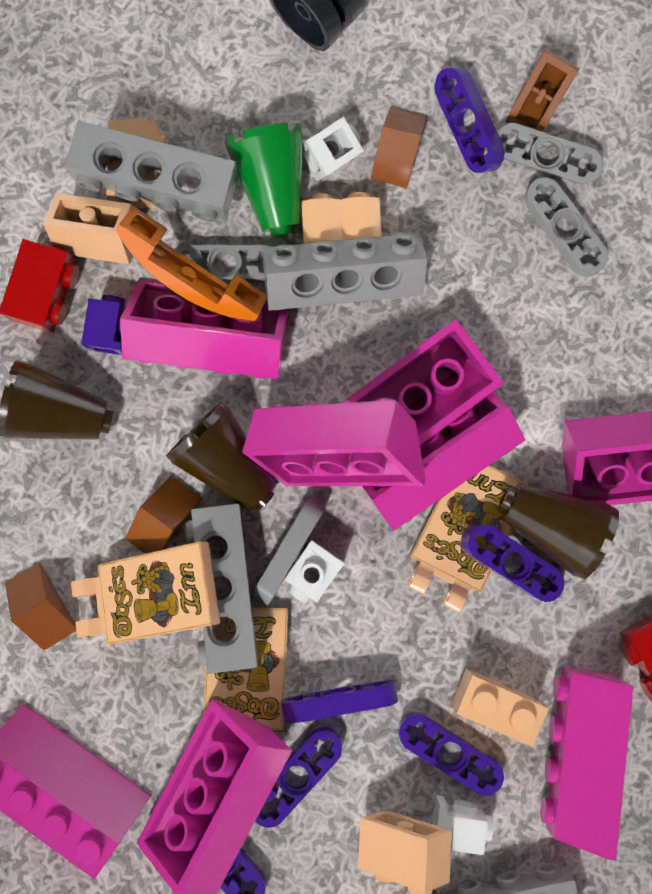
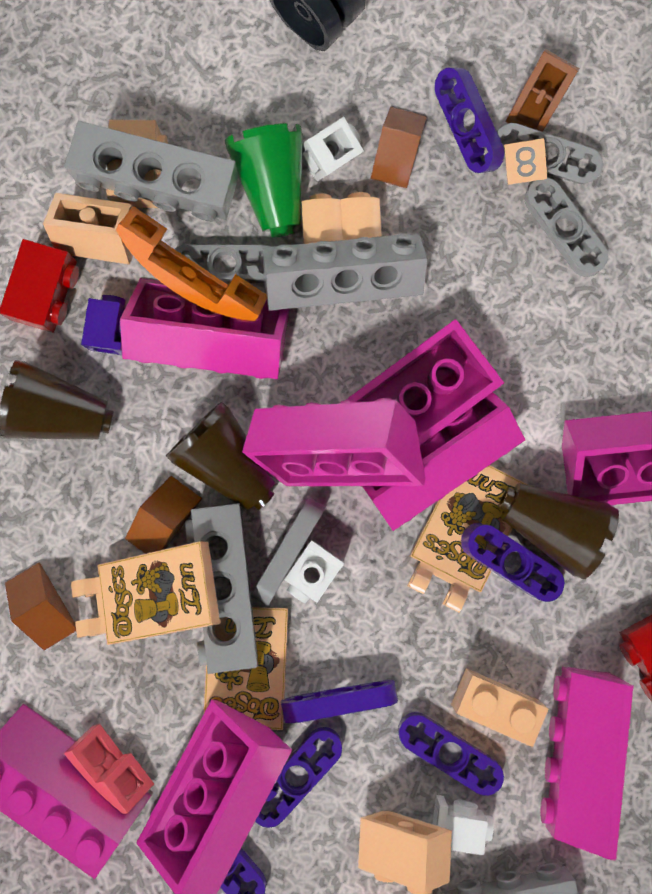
none -> coral slope [64,724,154,814]
none -> light nougat tile [504,138,547,185]

